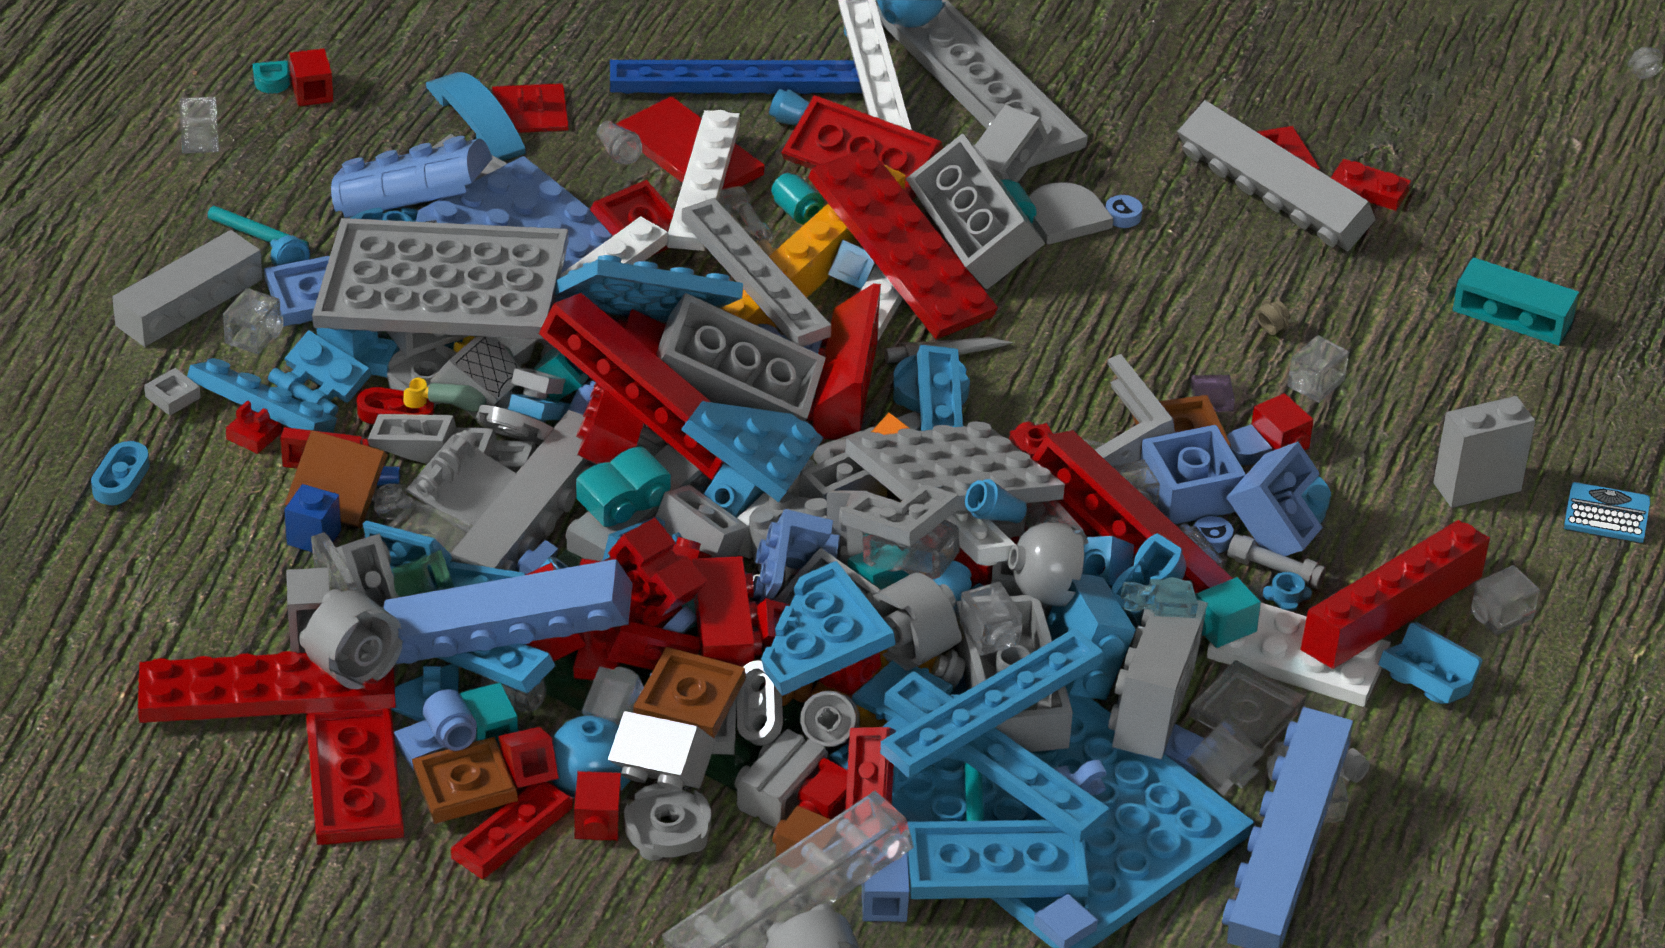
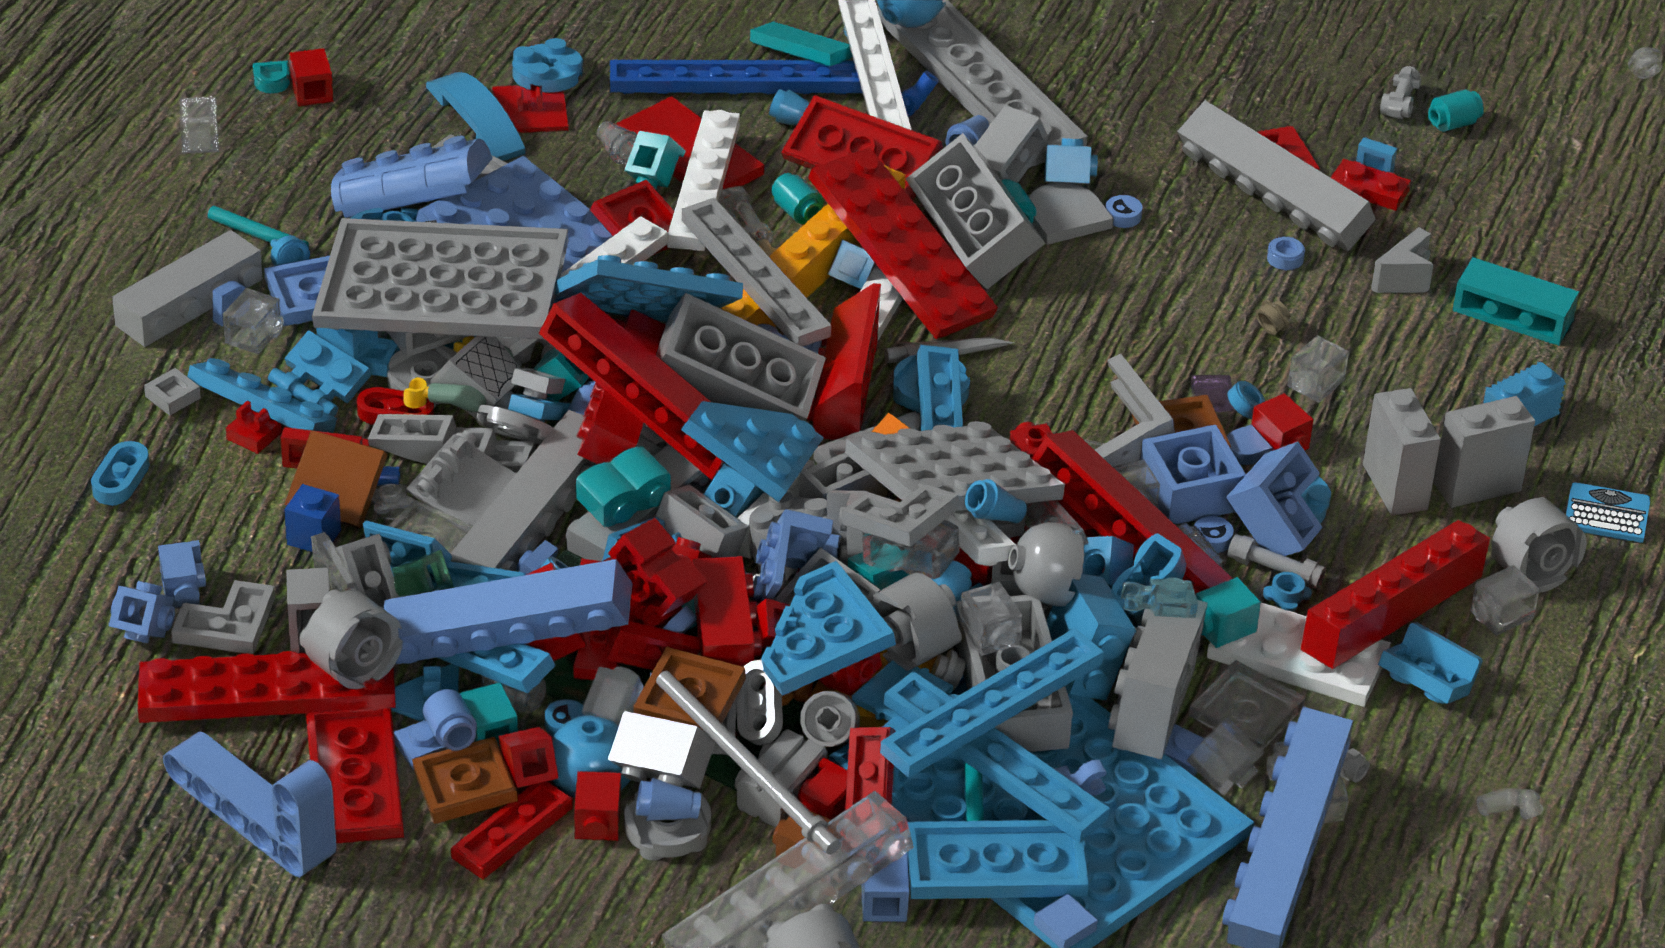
none -> medium blue brick [109,581,175,643]
none -> medium blue brick [158,540,206,608]
none -> medium blue beam [163,732,336,878]
none -> light grey plate [171,580,275,654]
none -> medium blue tile [213,281,250,326]
none -> dark azure plate [512,38,583,92]
none -> dark azure tile [545,699,587,737]
none -> teal brick [624,131,686,190]
none -> medium blue cone [636,778,701,821]
none -> light grey bar [656,671,841,855]
none -> teal tile [750,22,853,66]
none -> blue arm [901,71,939,117]
none -> medium blue cone [946,115,989,146]
none -> dark azure brick [1044,138,1098,184]
none -> dark azure tile [1227,381,1265,419]
none -> medium blue tile [1267,237,1305,270]
none -> dark azure plate [1356,137,1397,173]
none -> light grey brick [1363,388,1441,516]
none -> light grey slope [1371,227,1433,293]
none -> light grey bar [1380,66,1421,119]
none -> teal brick [1428,89,1484,132]
none -> clear arm [1476,788,1544,819]
none -> dark azure brick [1483,362,1566,426]
none -> light grey brick [1491,497,1587,592]

